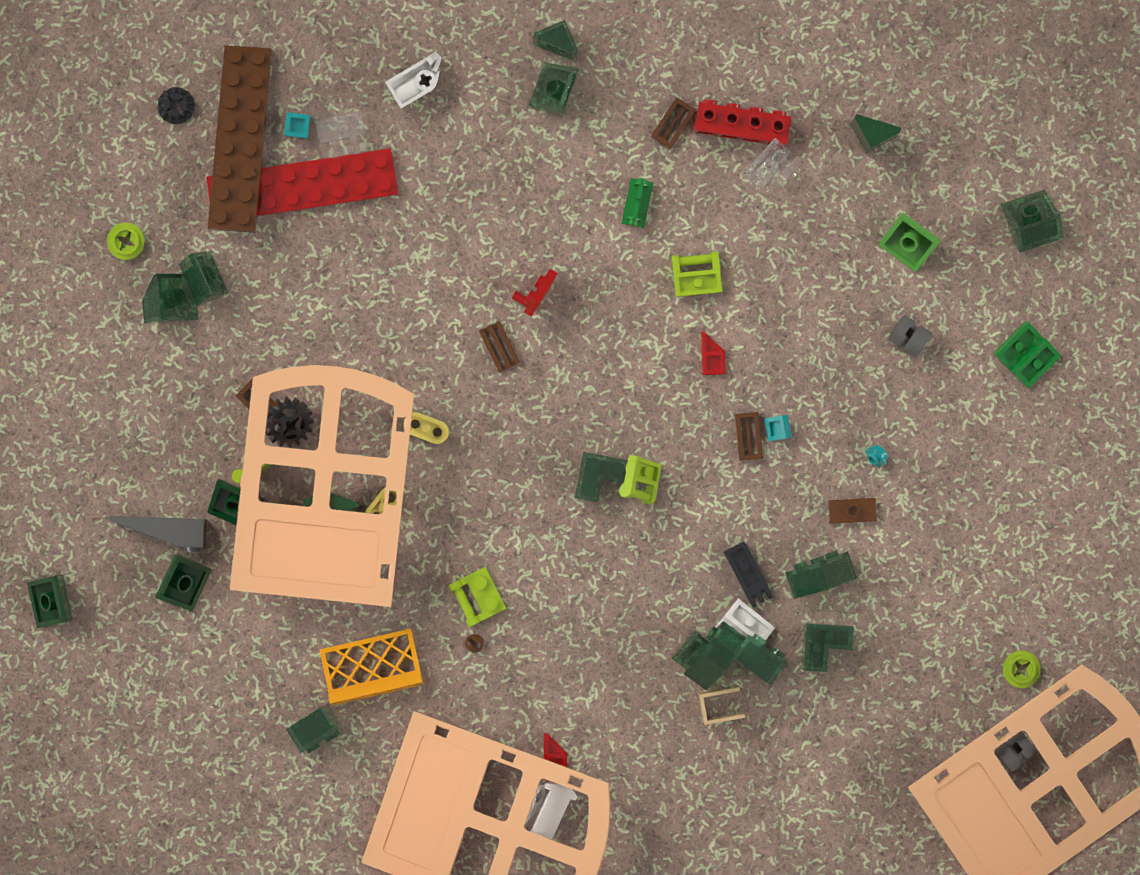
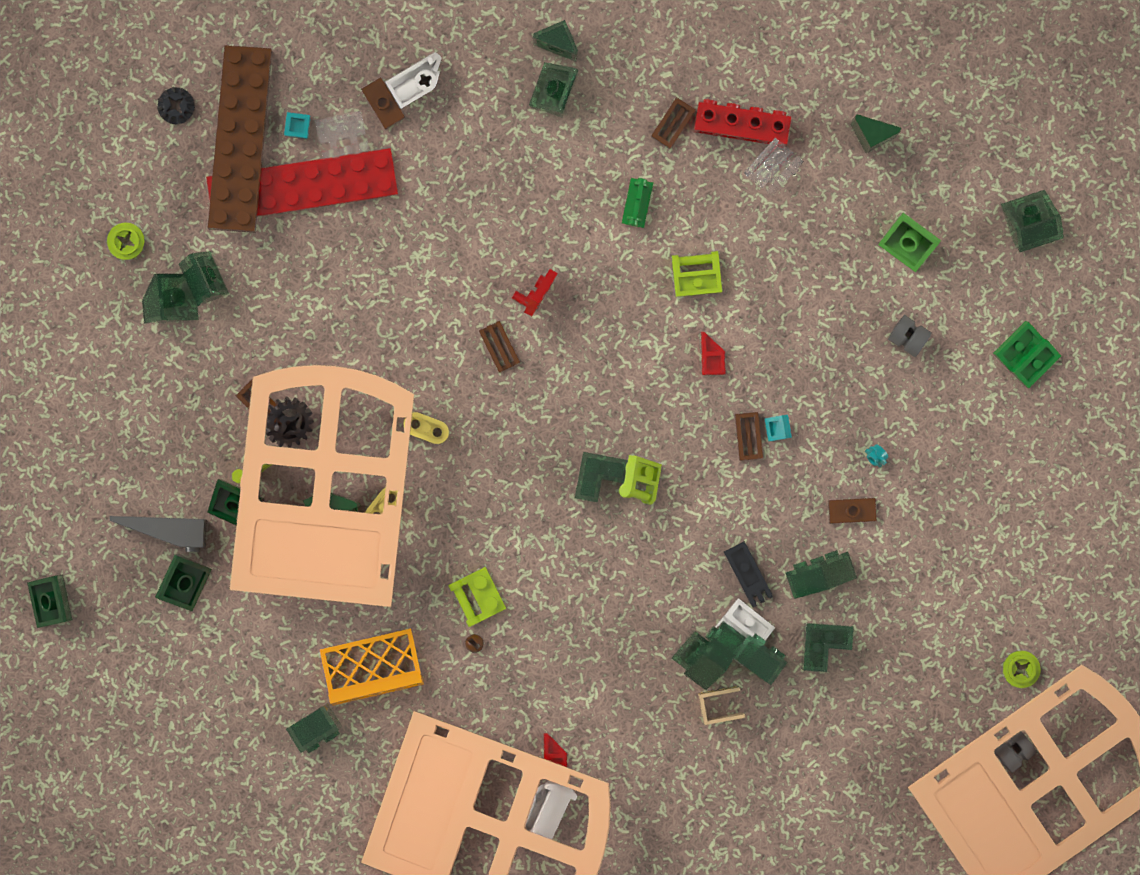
none -> reddish brown plate [361,77,405,130]

